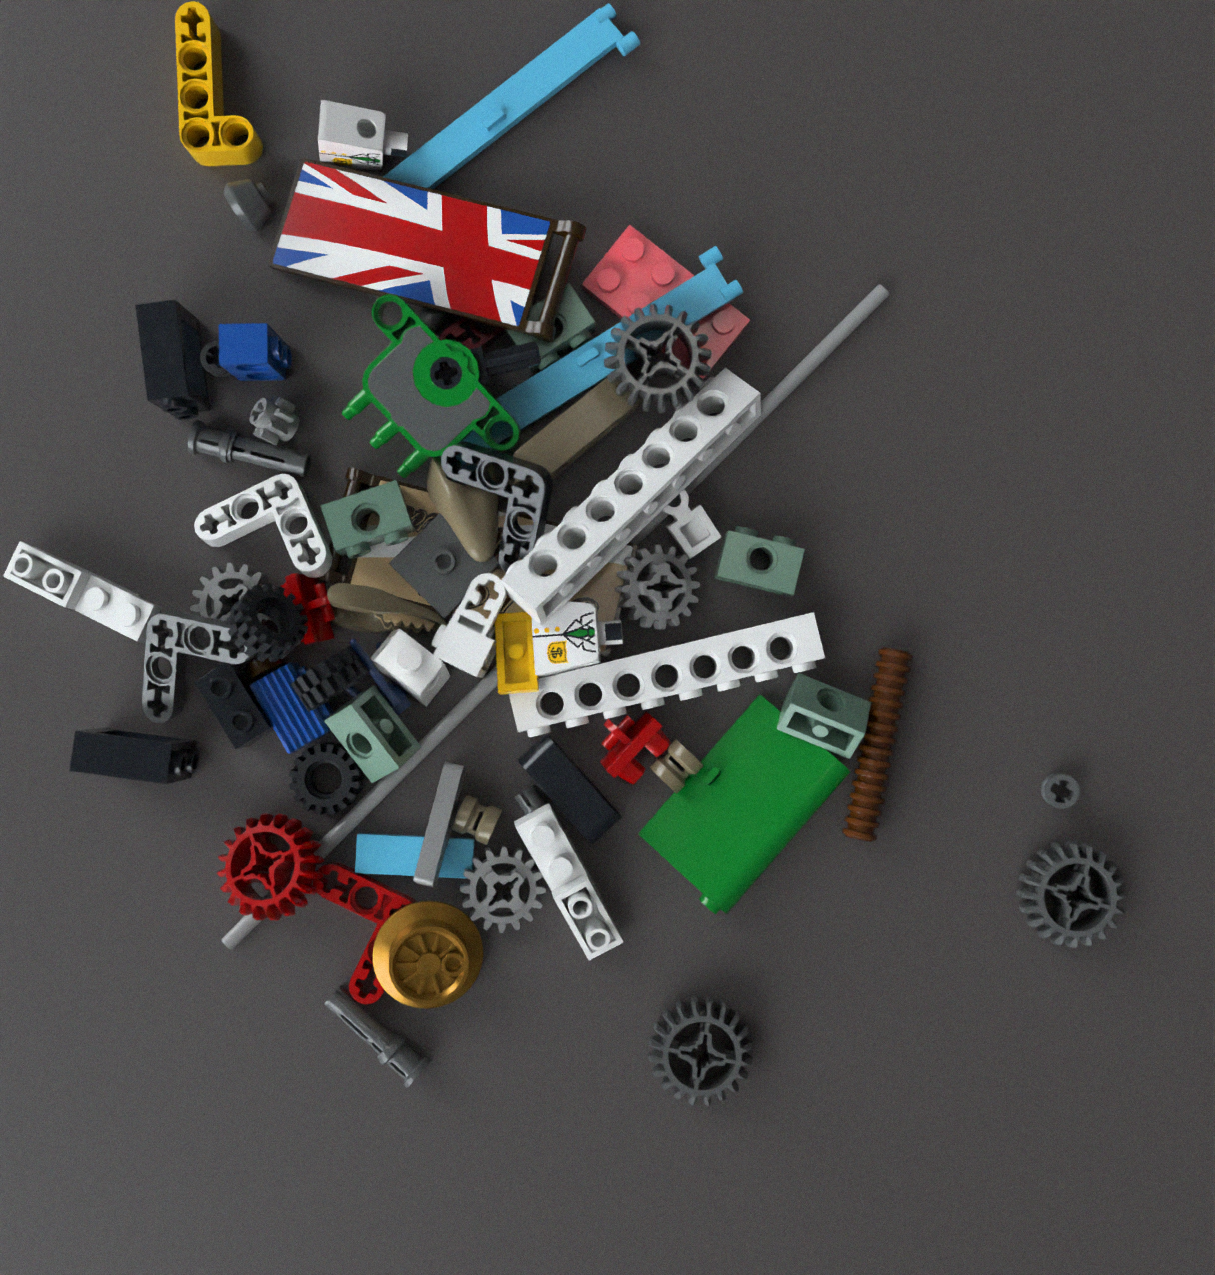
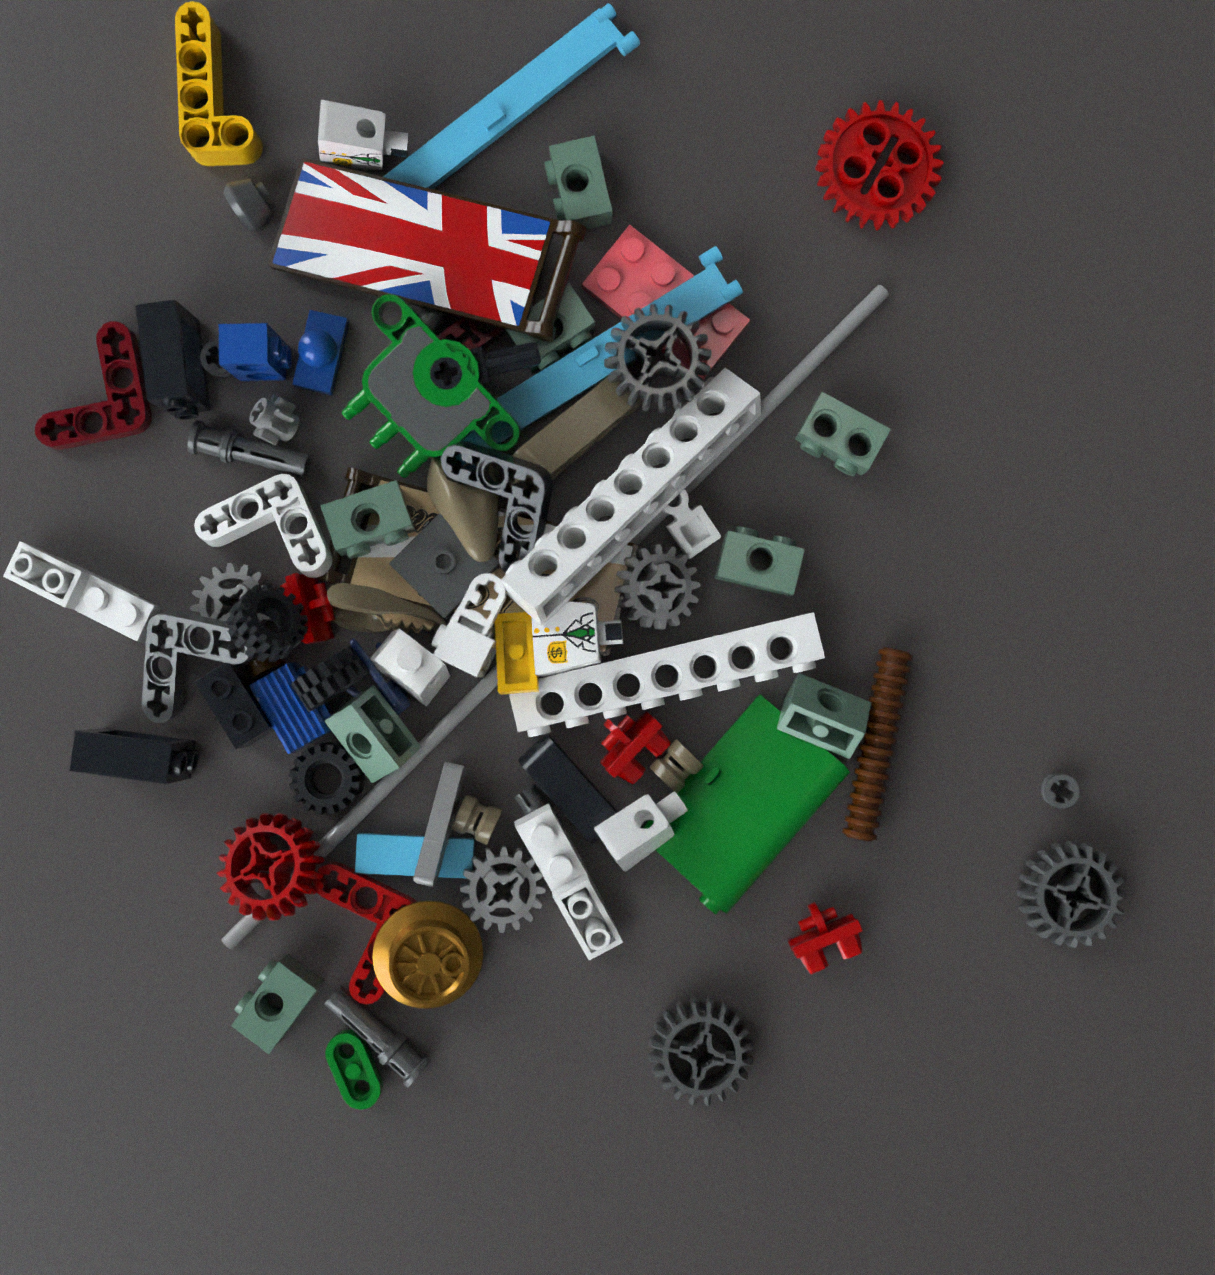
none -> dark red beam [35,321,152,450]
none -> sand green brick [231,954,325,1054]
none -> blue tile [292,310,350,395]
none -> green plate [325,1030,383,1110]
none -> sand green brick [544,135,612,229]
none -> white torso [594,791,688,872]
none -> red hips [787,902,863,974]
none -> sand green brick [795,392,891,476]
none -> red gear [815,100,944,231]

